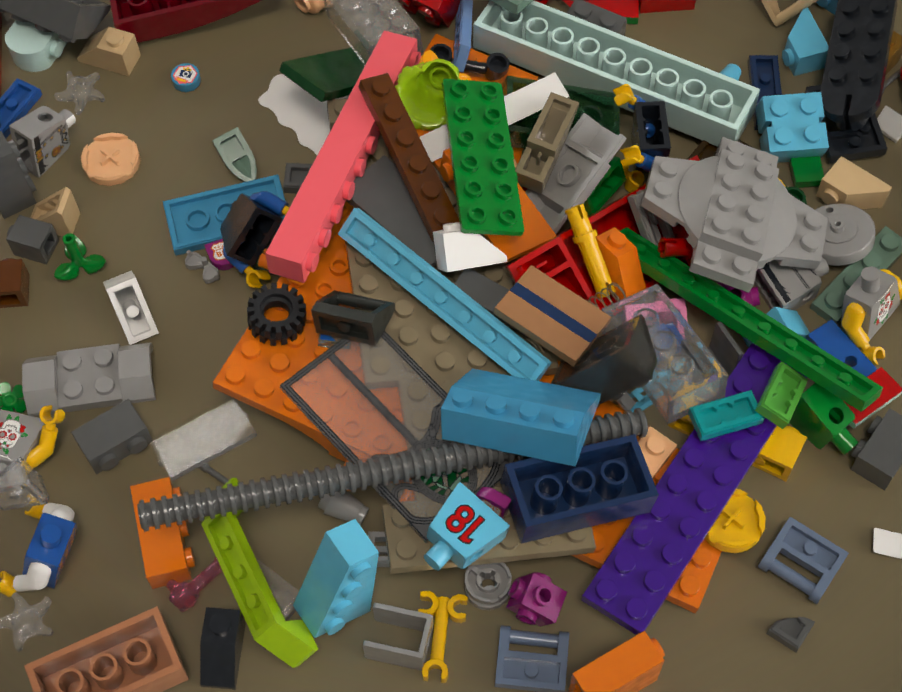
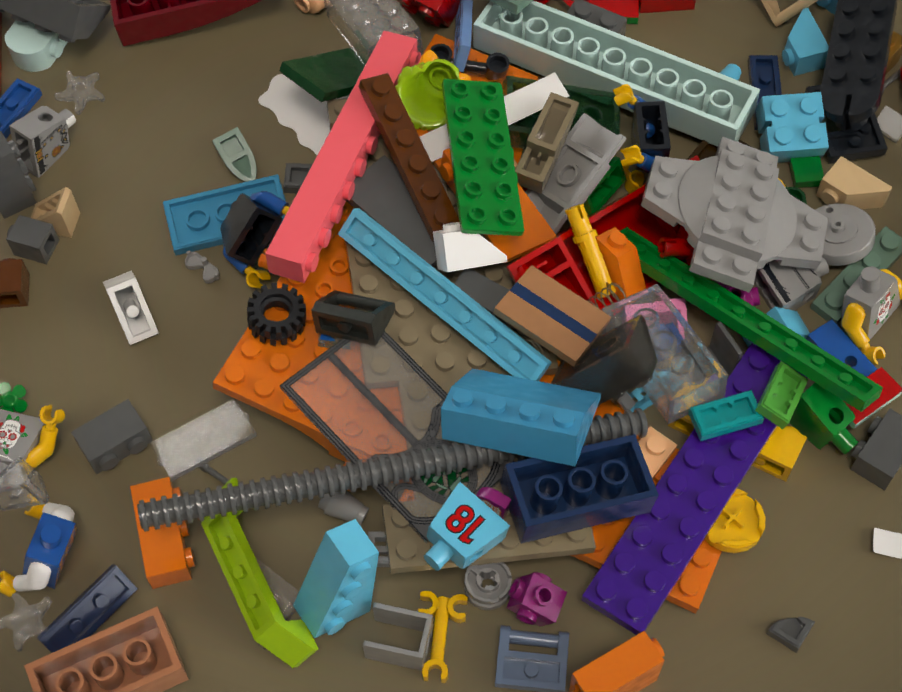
light grey piece [22,342,156,417] -> none
green plant [54,233,106,281] -> none
tan slope [77,27,141,76] -> none
light nougat tile [81,132,141,186] -> none
clear pink piece [166,557,222,612] -> none
tile [171,63,201,92] -> none
black slope [200,607,246,690] -> none
magenta tile [204,239,234,270] -> none
light grey tile [627,189,675,246] -> none
sand blue plate [758,517,849,604] -> none
none -> dark blue tile [37,564,138,653]

